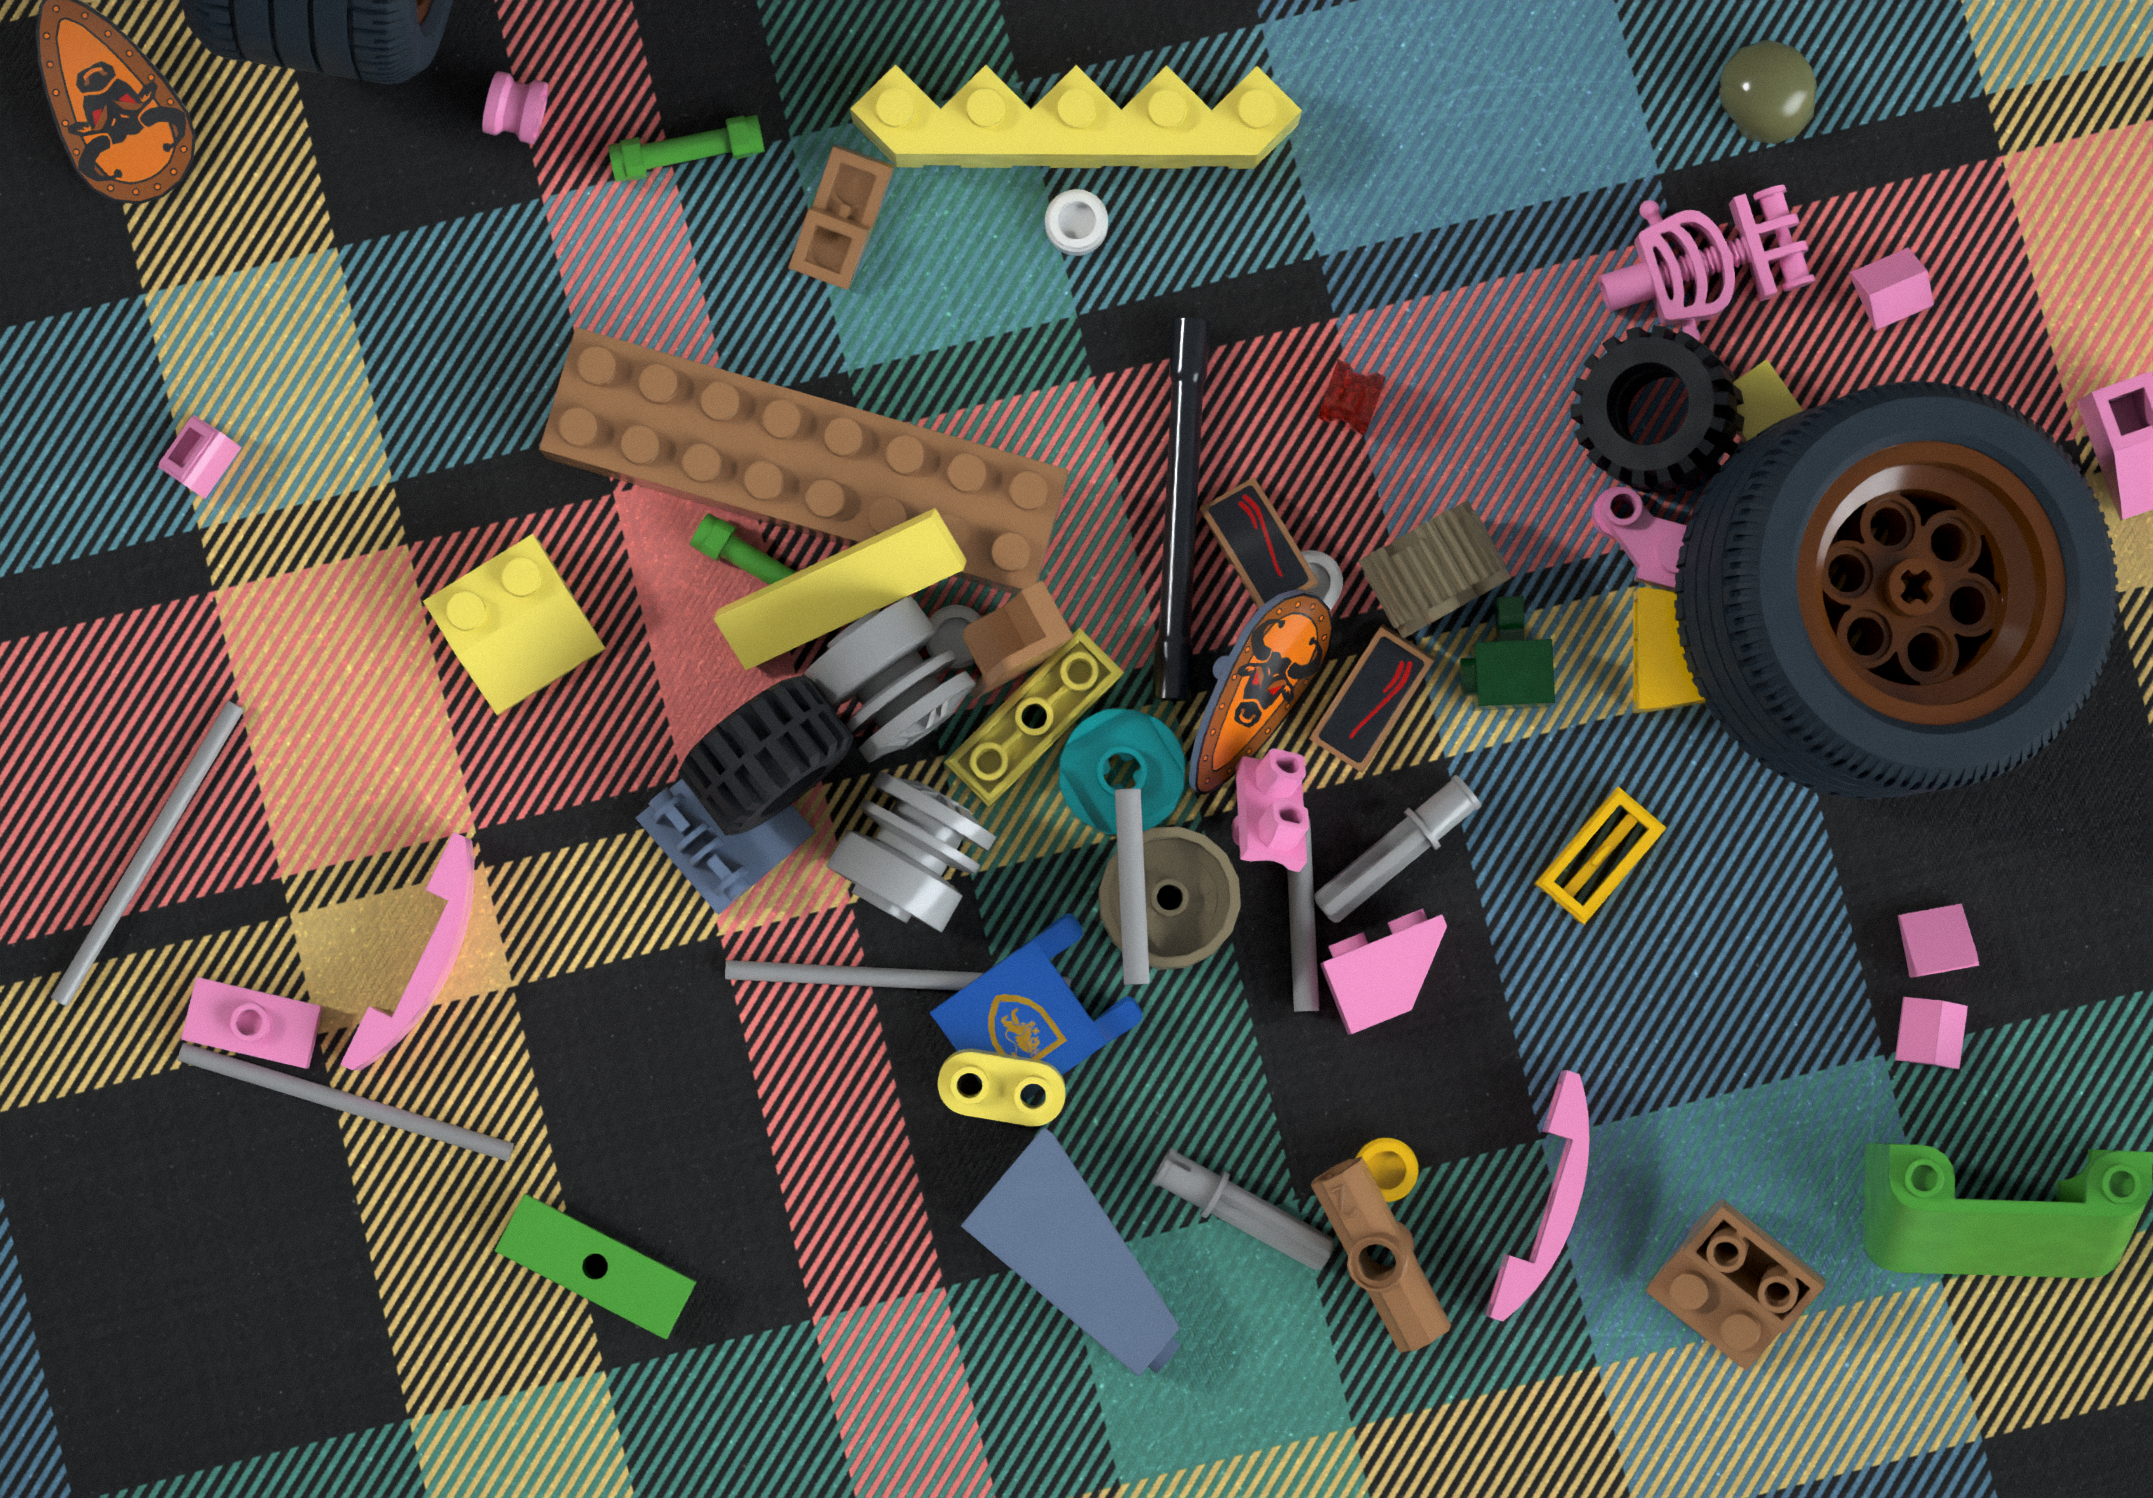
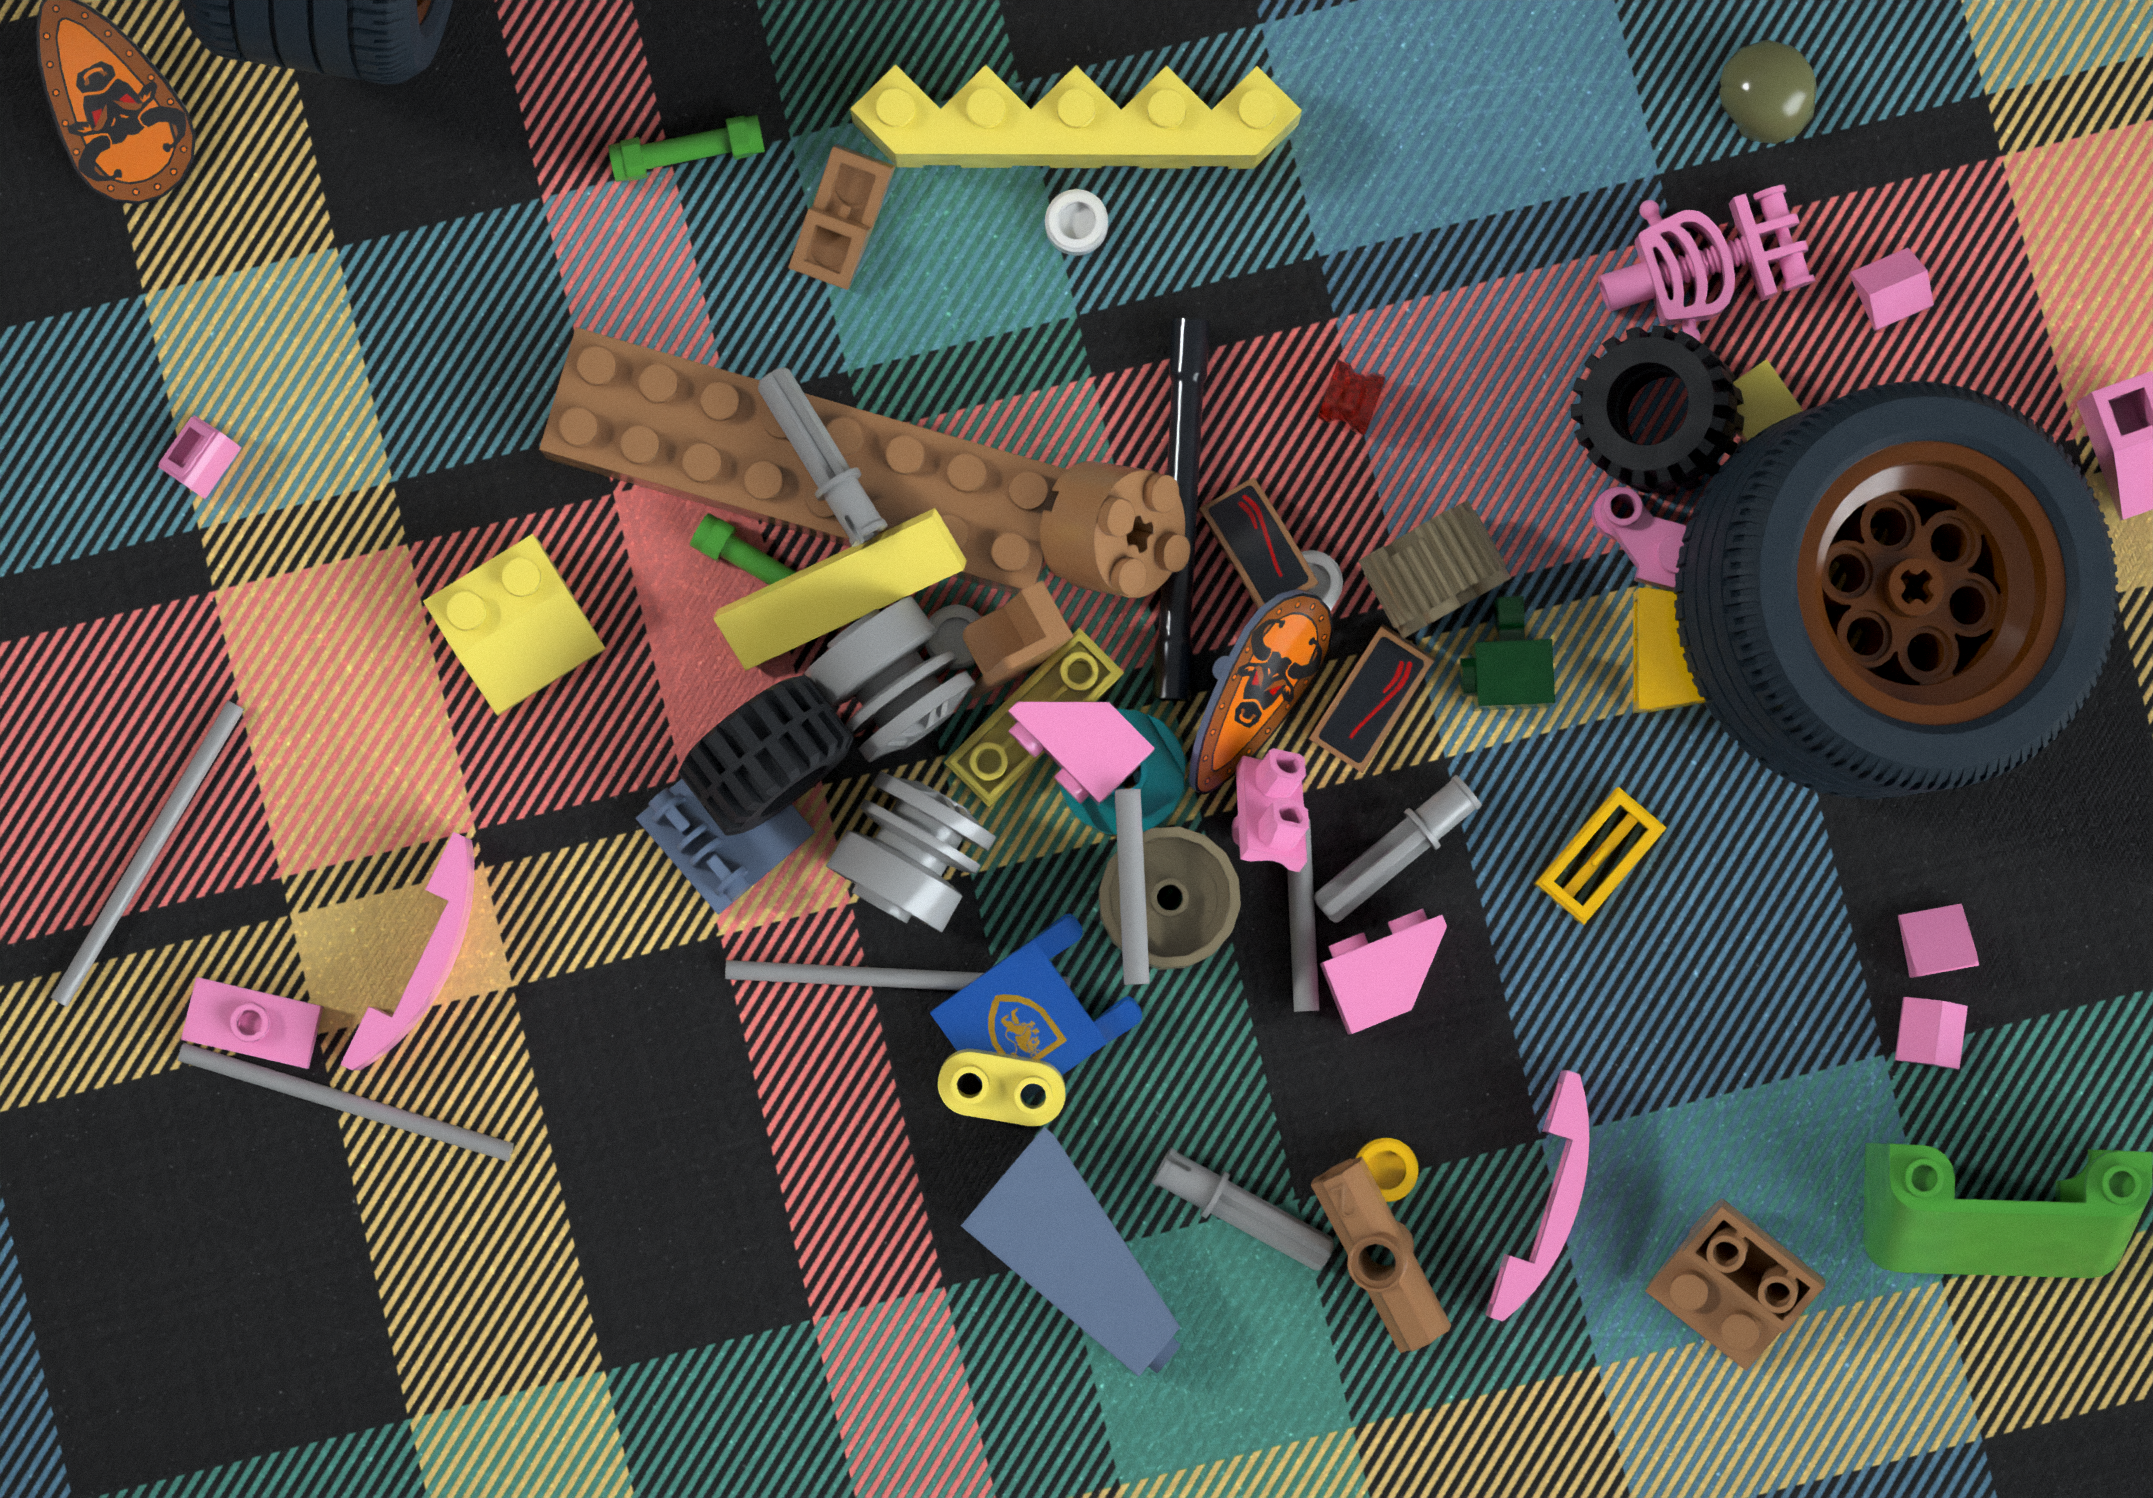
bright pink wheel [482,71,548,145] -> none
bright green tile [495,1193,697,1339] -> none
none -> light grey axle [758,367,888,547]
none -> bright pink slope [1008,702,1154,806]
none -> medium nougat brick [1040,461,1190,598]

